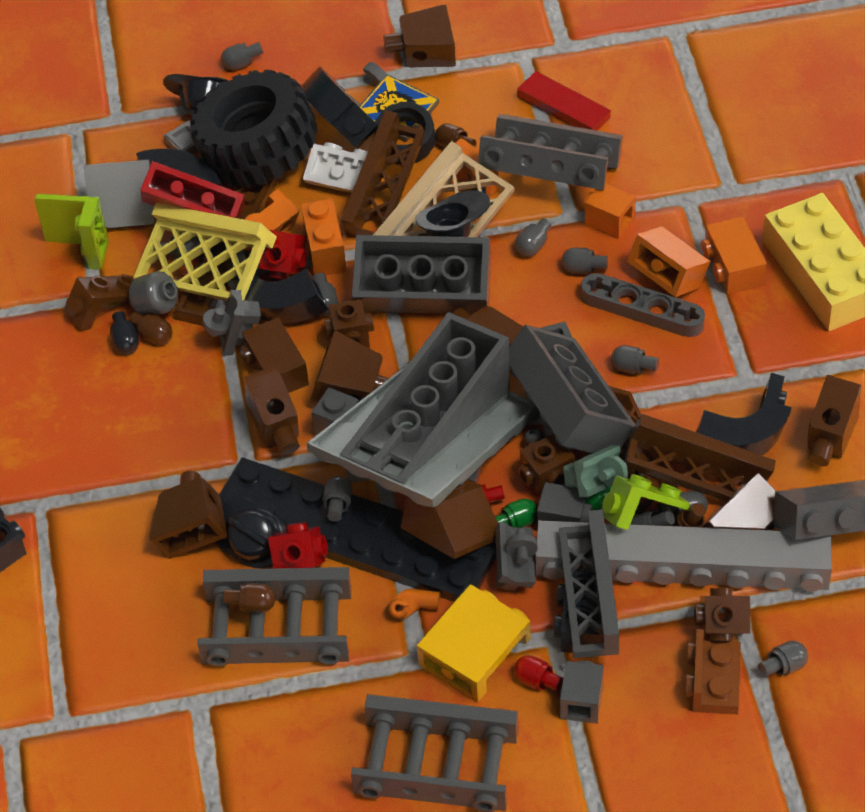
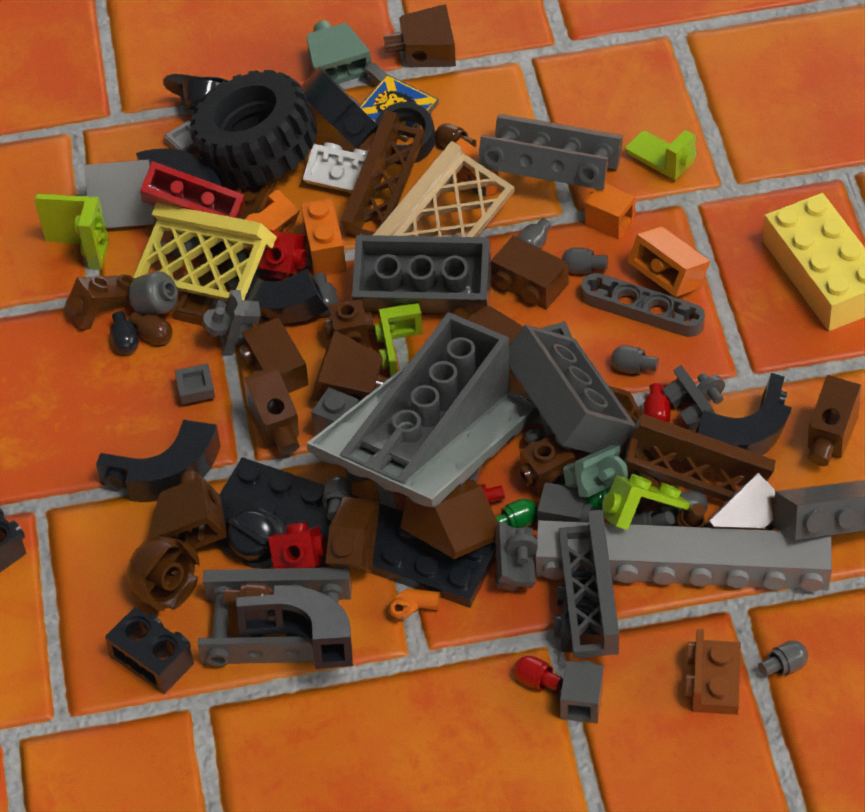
dark grey cylinder [221,42,263,71] -> none
dark grey fence [351,694,518,812] -> none
black piece [416,190,490,237] -> none
yellow panel [417,584,531,702] -> none
red tile [517,71,611,131] -> none
reddish brown brick [694,588,750,641] -> none
orange brick [701,216,767,295] -> none
none -> black arch [96,420,221,502]
none -> black brick [105,607,194,694]
none -> reddish brown cylinder [127,536,200,611]
none -> dark grey plate [175,363,215,404]
none -> black arch [236,585,353,669]
none -> sand green torso [306,20,371,84]
none -> reddish brown slope [325,497,380,572]
none -> lime bracket [374,303,423,377]
none -> reddish brown brick [491,236,569,310]
none -> lime bracket [625,130,697,180]
none -> red cylinder [643,383,671,423]
none -> dark grey hips [663,365,725,431]

